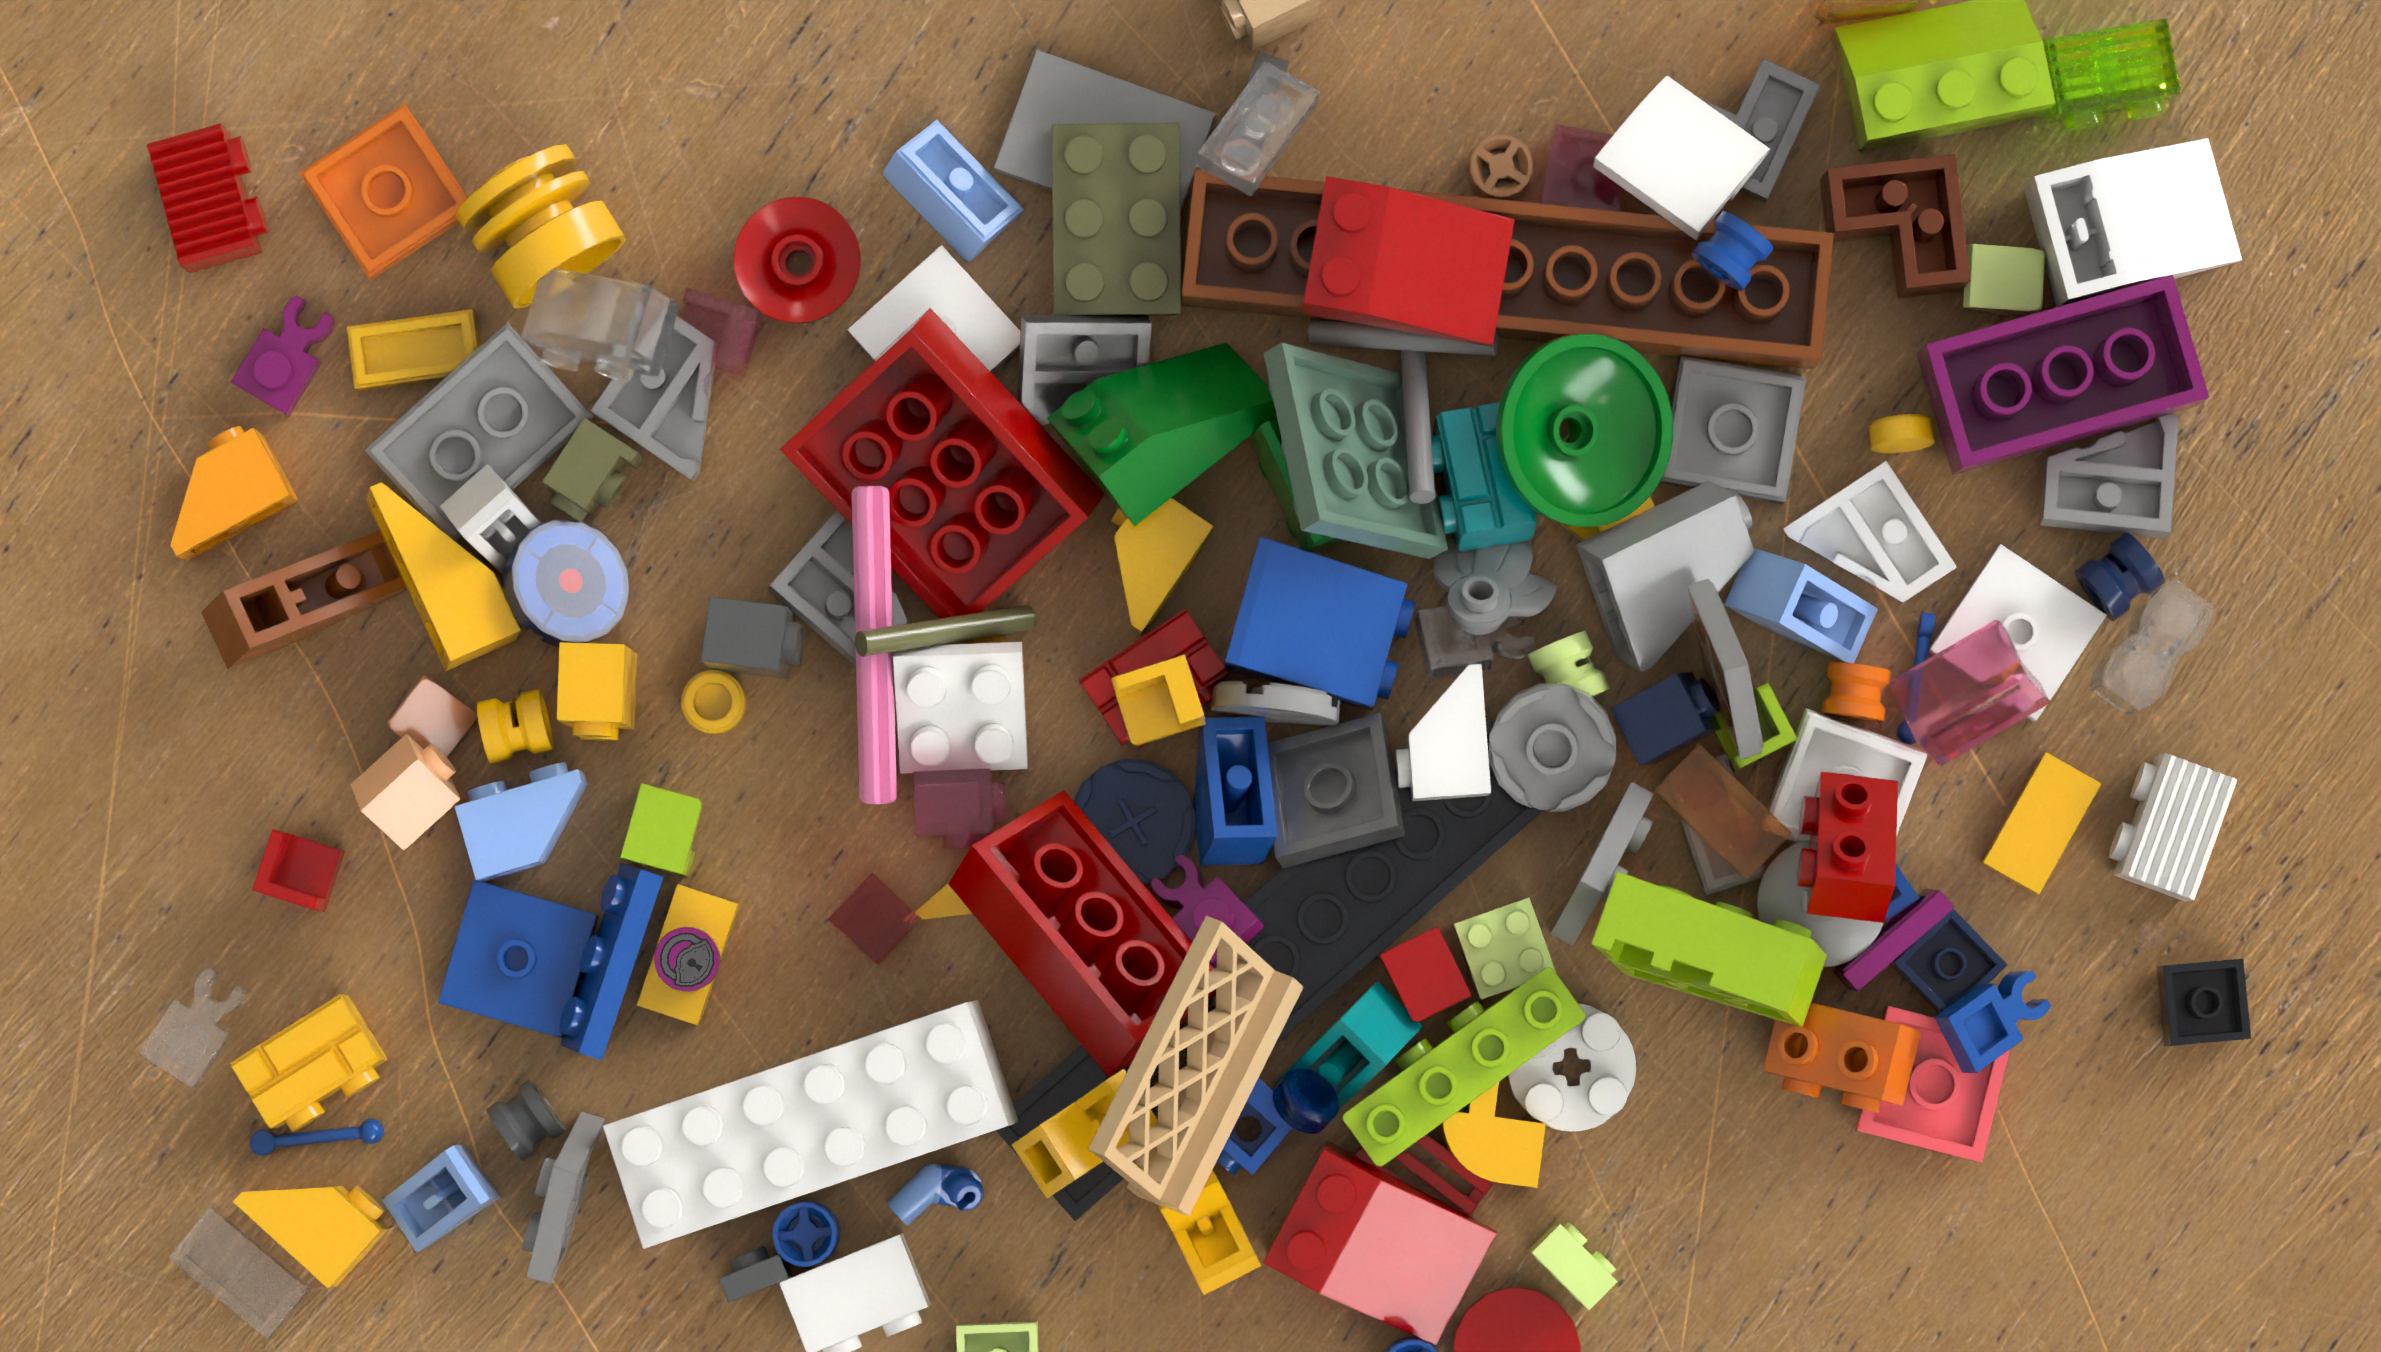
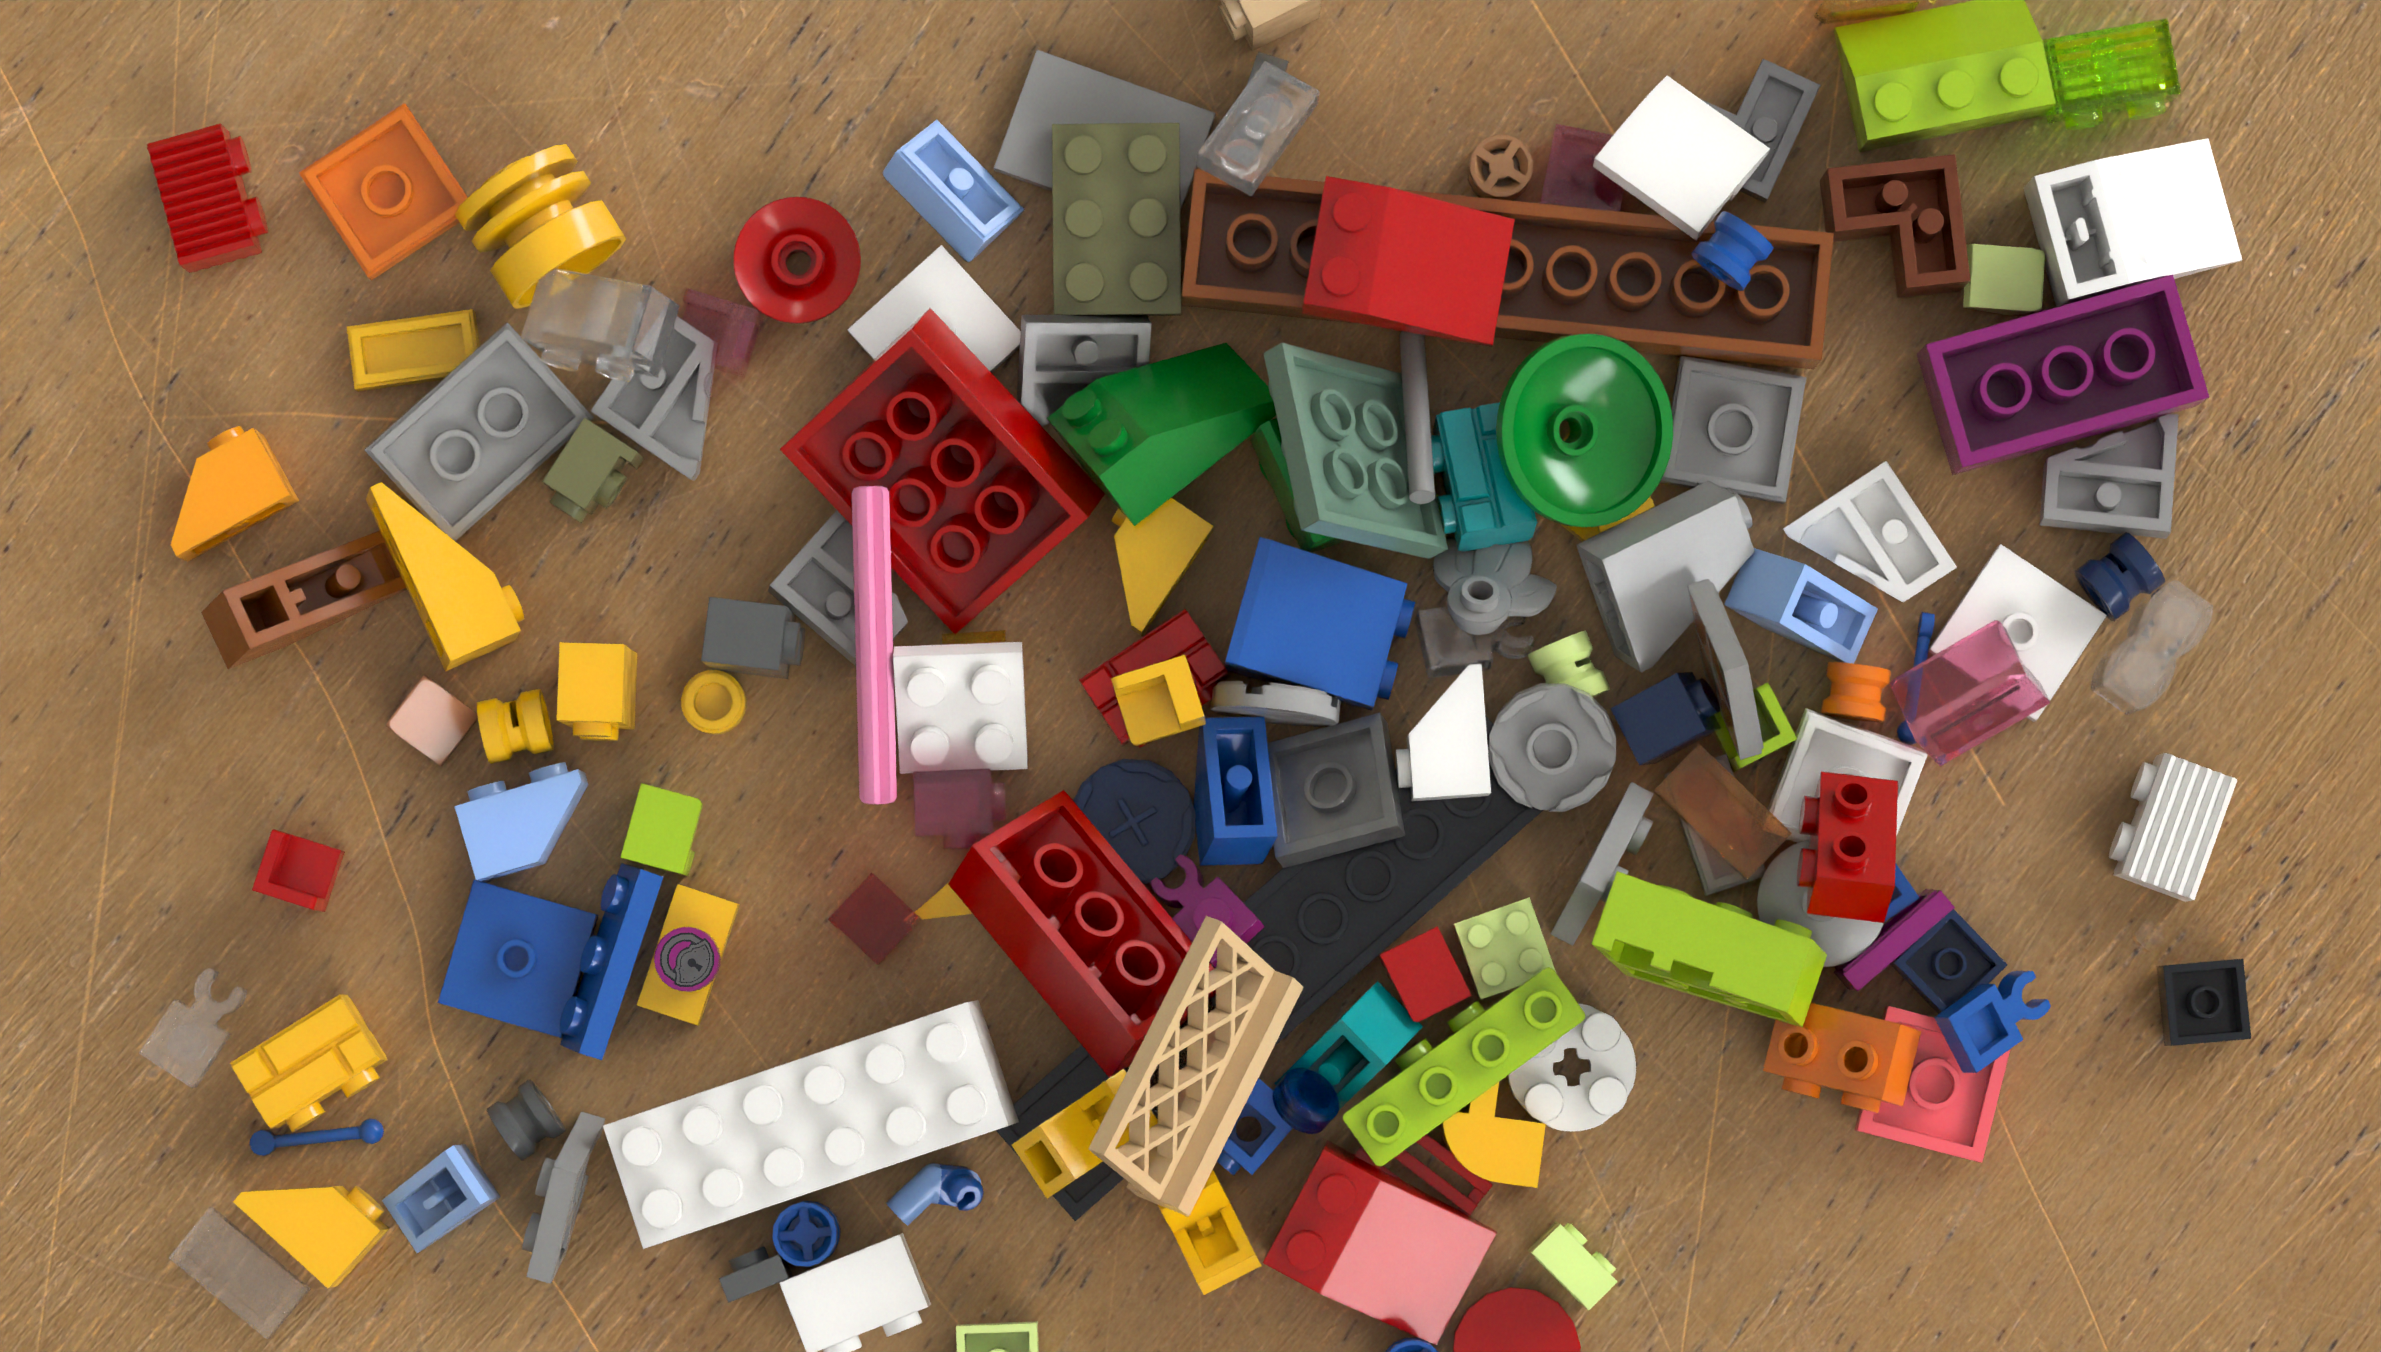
magenta plate [231,295,335,417] -> none
light nougat brick [350,733,460,850] -> none
white slope [440,464,543,574] -> none
tile [503,520,629,647] -> none
olive bar [855,605,1036,657] -> none
light grey bar [1308,319,1499,356] -> none
yellow tile [1869,414,1935,453] -> none
yellow tile [1980,752,2102,895] -> none

